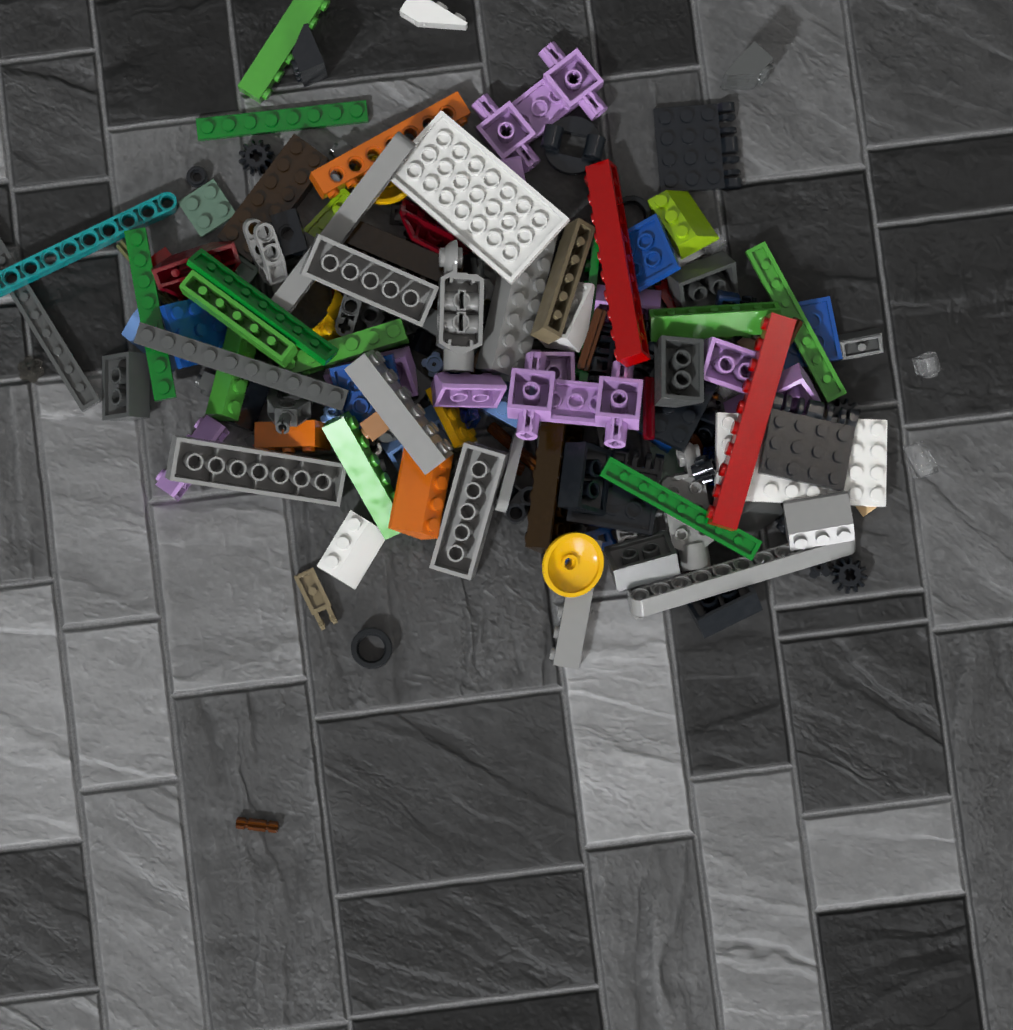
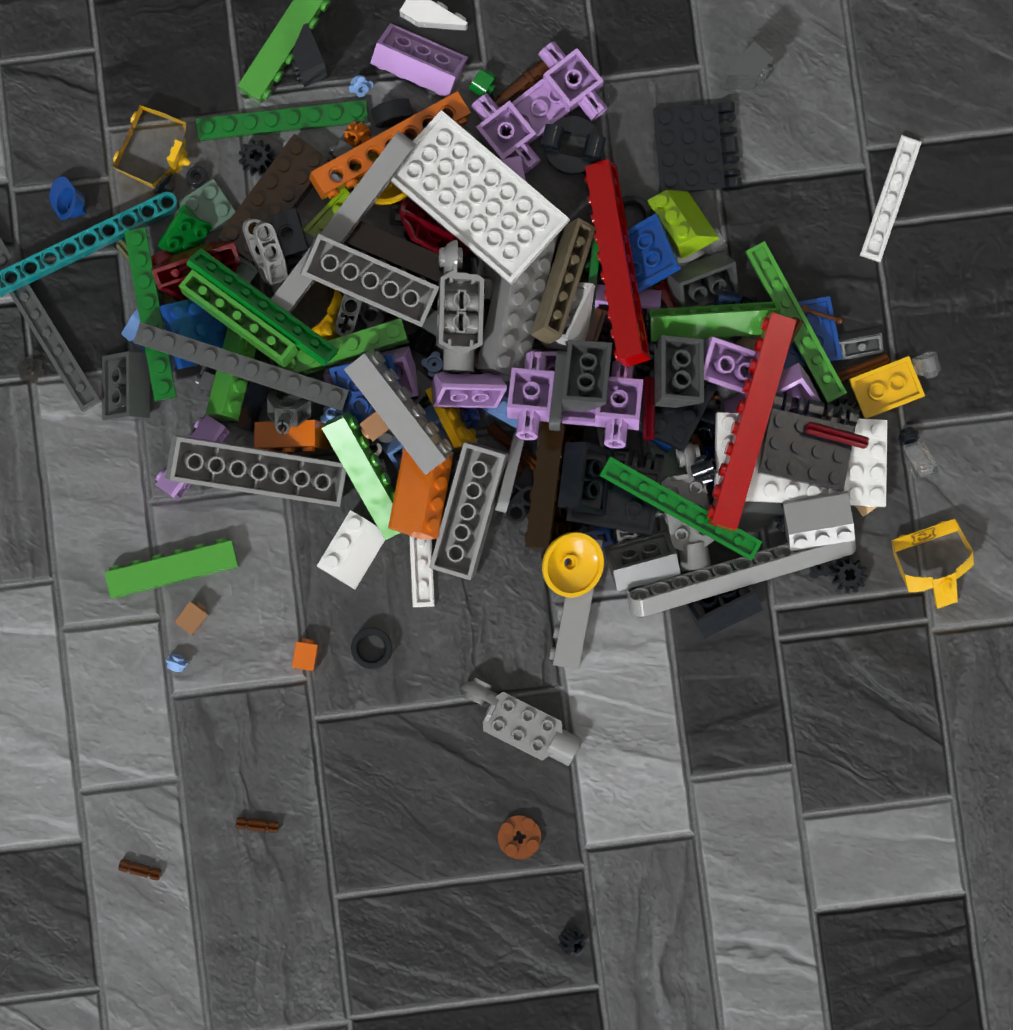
dark tan hinge [293,567,338,631] -> none
none -> blue piece [49,176,87,220]
none -> bright green brick [104,538,239,599]
none -> yellow piece [113,105,191,189]
none -> reddish brown axle [118,859,162,881]
none -> black plant [153,172,175,195]
none -> green bracket [157,204,212,254]
none -> light blue plate [165,654,189,672]
none -> medium nougat brick [175,601,209,636]
none -> orange brick [292,638,319,671]
none -> orange gear [344,121,371,148]
none -> light blue plate [348,75,374,97]
none -> lavender slope [370,23,468,97]
none -> black tyre [371,98,414,128]
none -> white tile [410,536,435,607]
none -> light grey brick [460,678,582,766]
none -> green plate [469,69,497,97]
none -> reddish brown pin [492,60,549,108]
none -> dark orange plate [498,815,541,859]
none -> dark grey beam [549,351,567,431]
none -> black gear [558,927,586,955]
none -> dark grey slope [562,340,612,412]
none -> reddish brown hinge [801,305,844,324]
none -> dark red axle [805,421,869,449]
none -> reddish brown axle [836,353,890,383]
none -> yellow plate [848,356,925,419]
none -> white tile [859,135,922,263]
none -> yellow piece [891,519,974,609]
none -> black plate [898,427,919,445]

